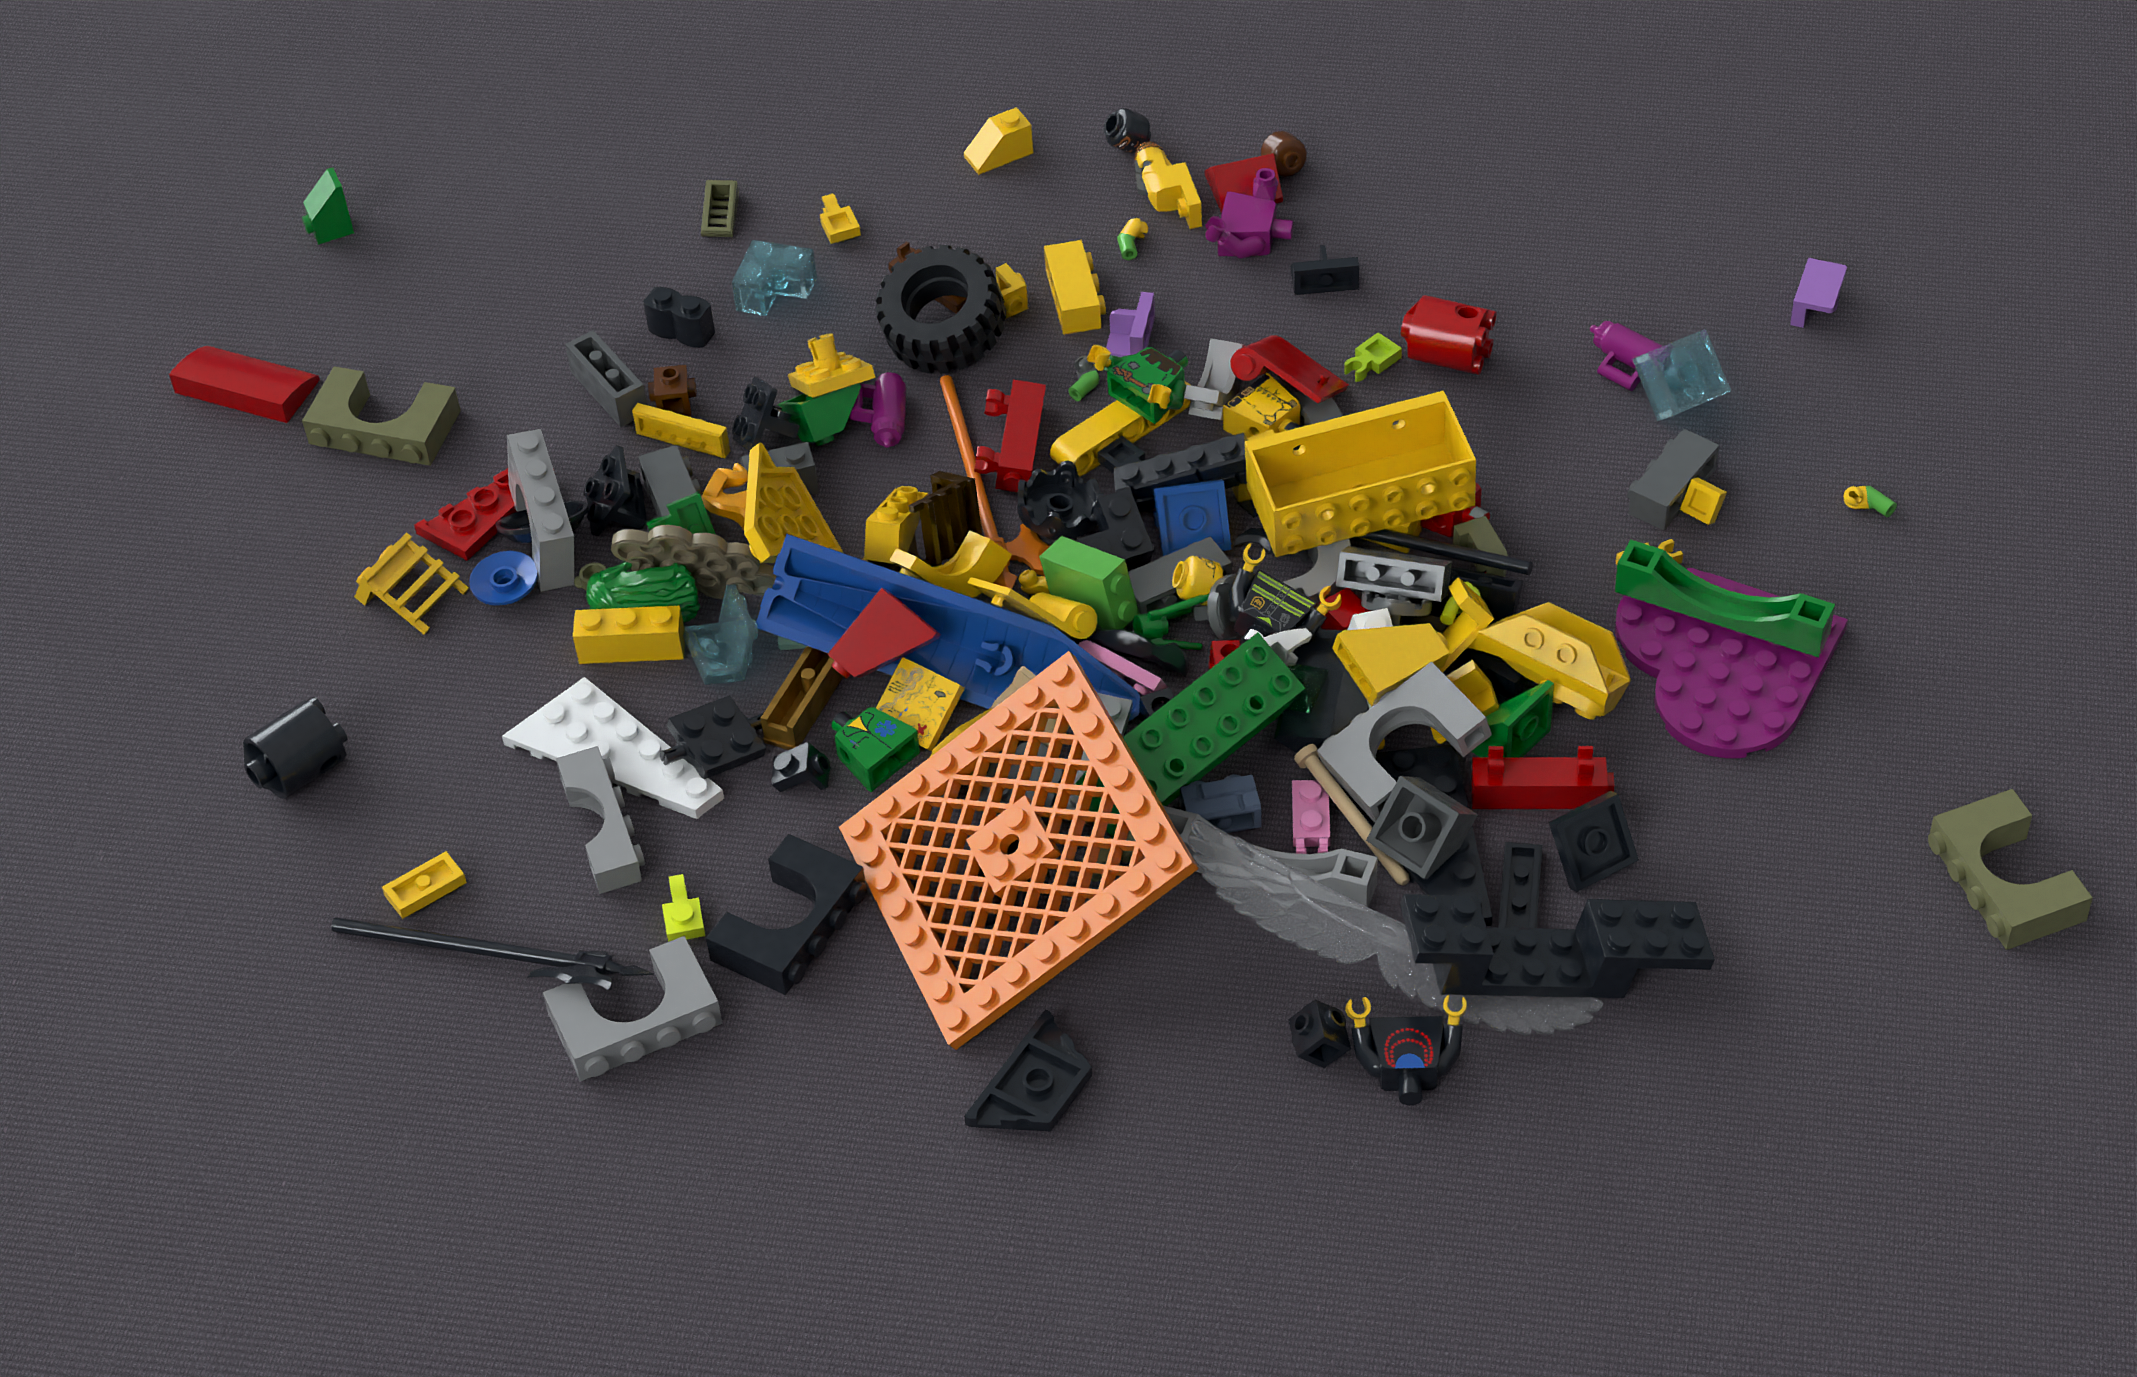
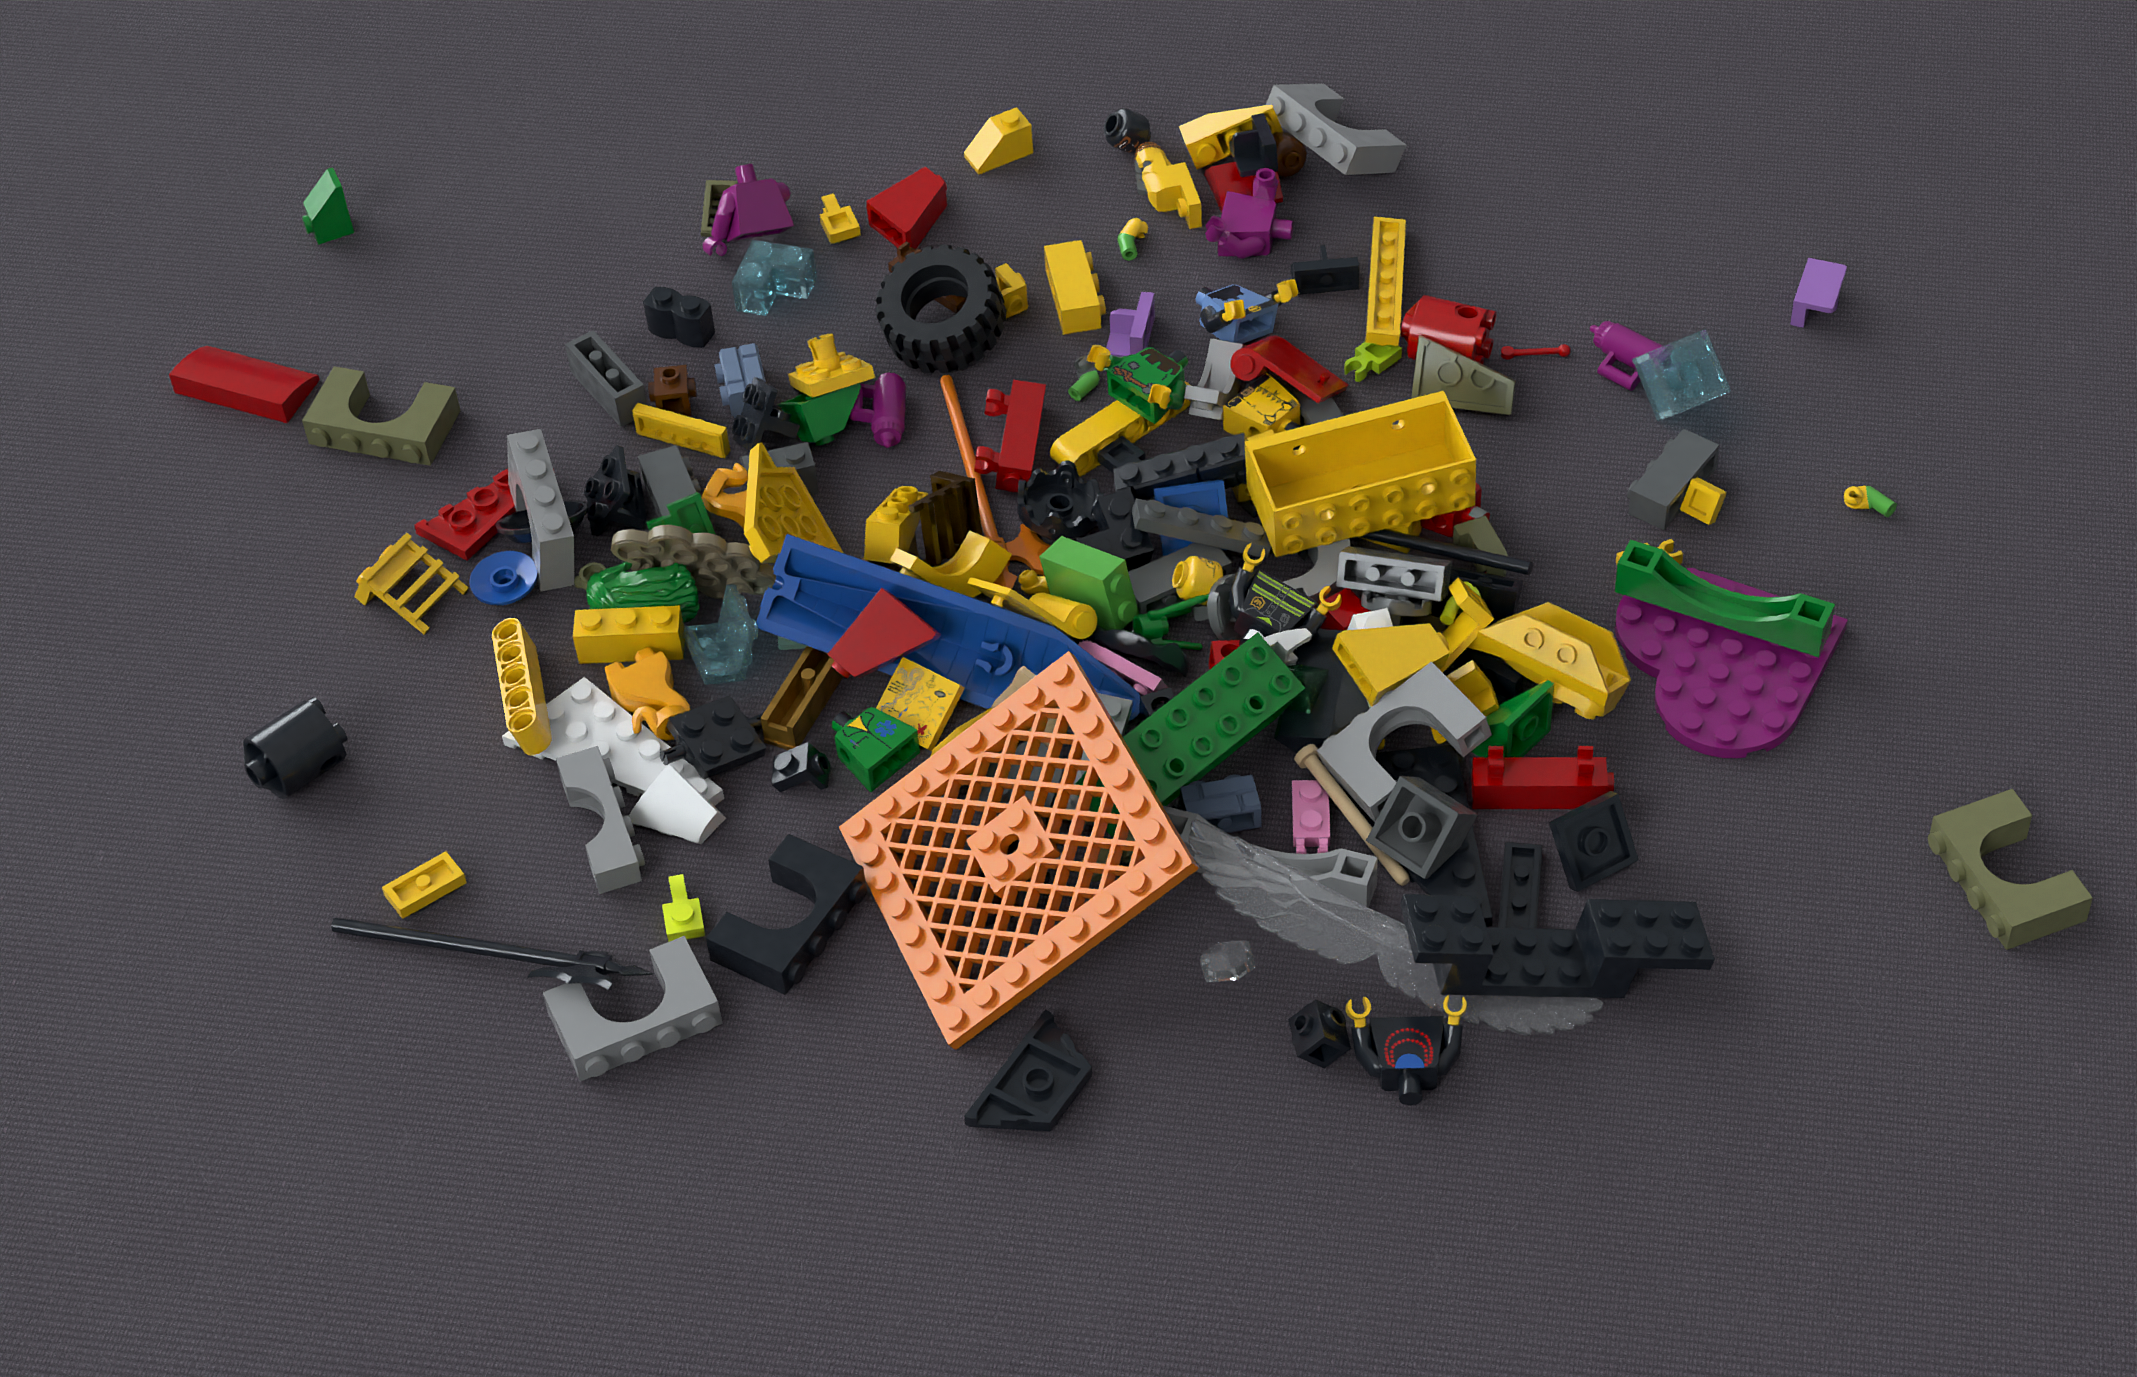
none -> yellow beam [492,618,552,755]
none -> light orange hips [605,647,690,741]
none -> white slope [629,764,726,844]
none -> magenta torso [703,164,794,256]
none -> sand blue brick [714,343,766,418]
none -> red slope [866,167,947,250]
none -> dark grey plate [1132,498,1271,559]
none -> yellow slope [1179,104,1283,169]
none -> torso [1196,279,1299,344]
none -> clear slope [1199,940,1255,982]
none -> black panel [1229,113,1278,177]
none -> light grey arch [1266,84,1407,175]
none -> yellow plate [1365,216,1406,346]
none -> olive wing [1411,335,1516,415]
none -> red hinge [1501,344,1571,360]

